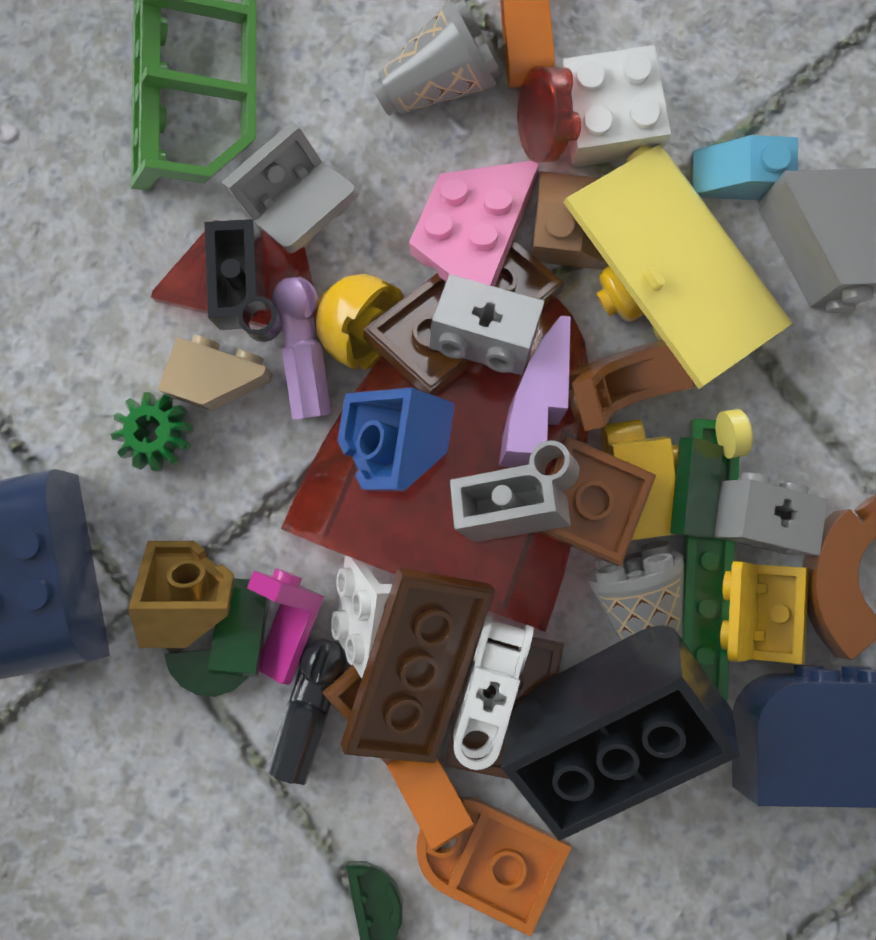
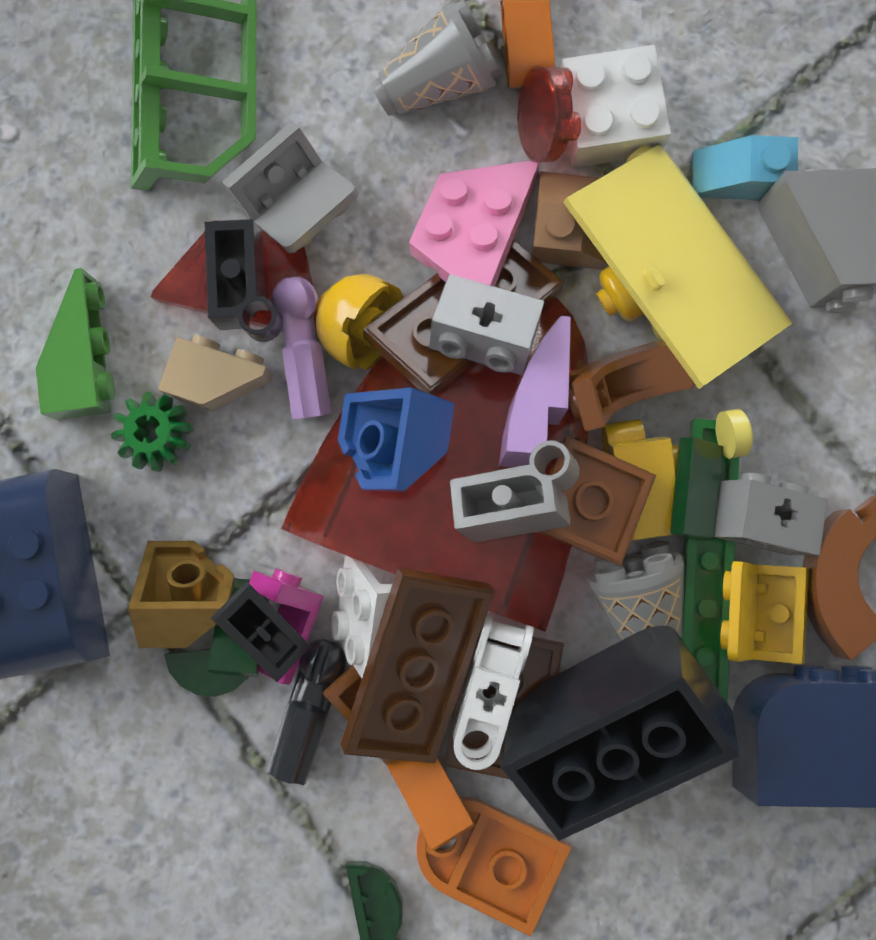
none -> bright green slope [36,268,115,420]
none -> black slope [211,582,311,682]

